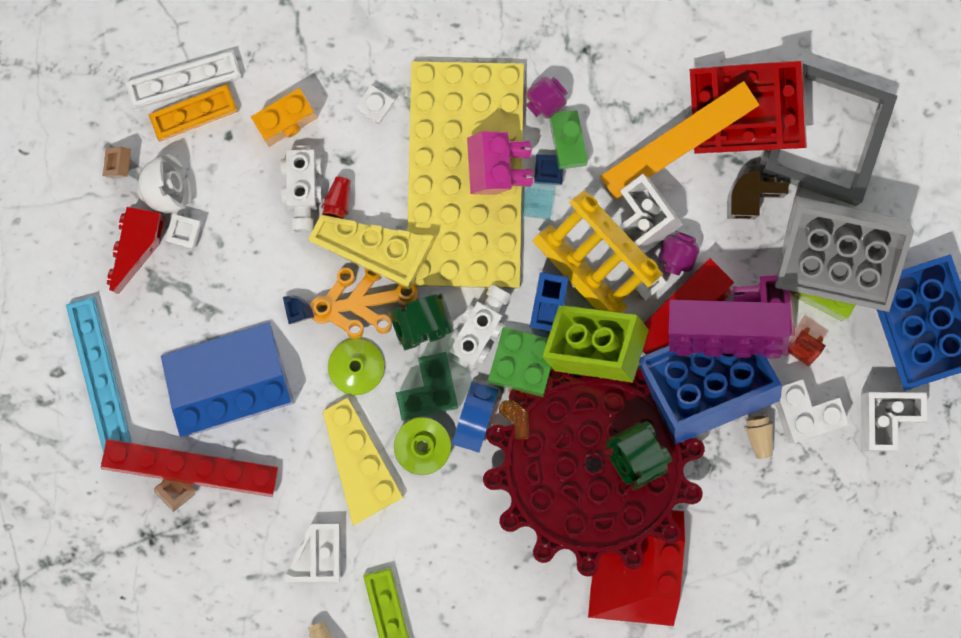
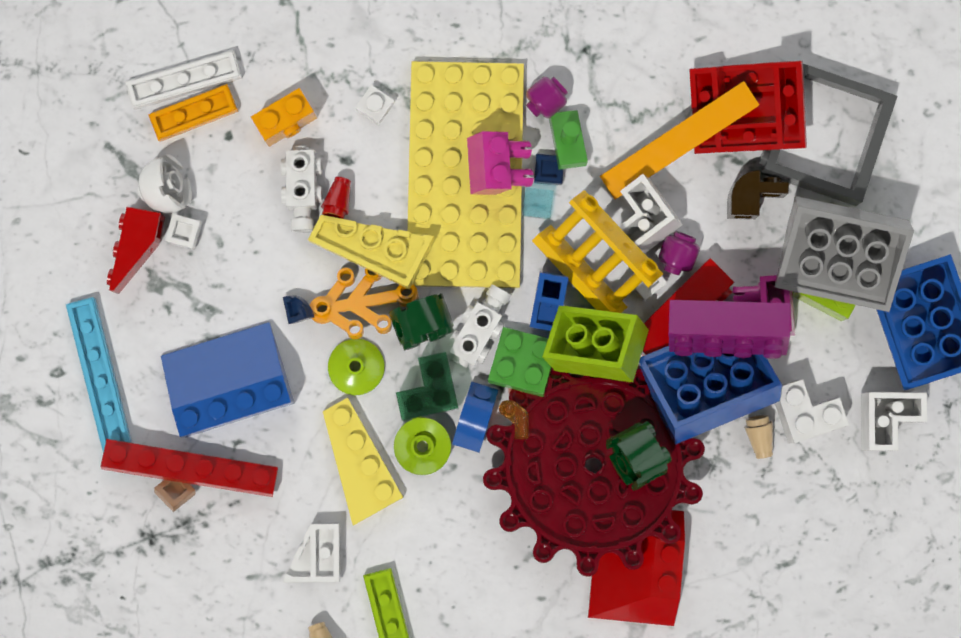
medium nougat plate [102,147,131,178] -> none
clear red tile [787,327,826,367] -> none

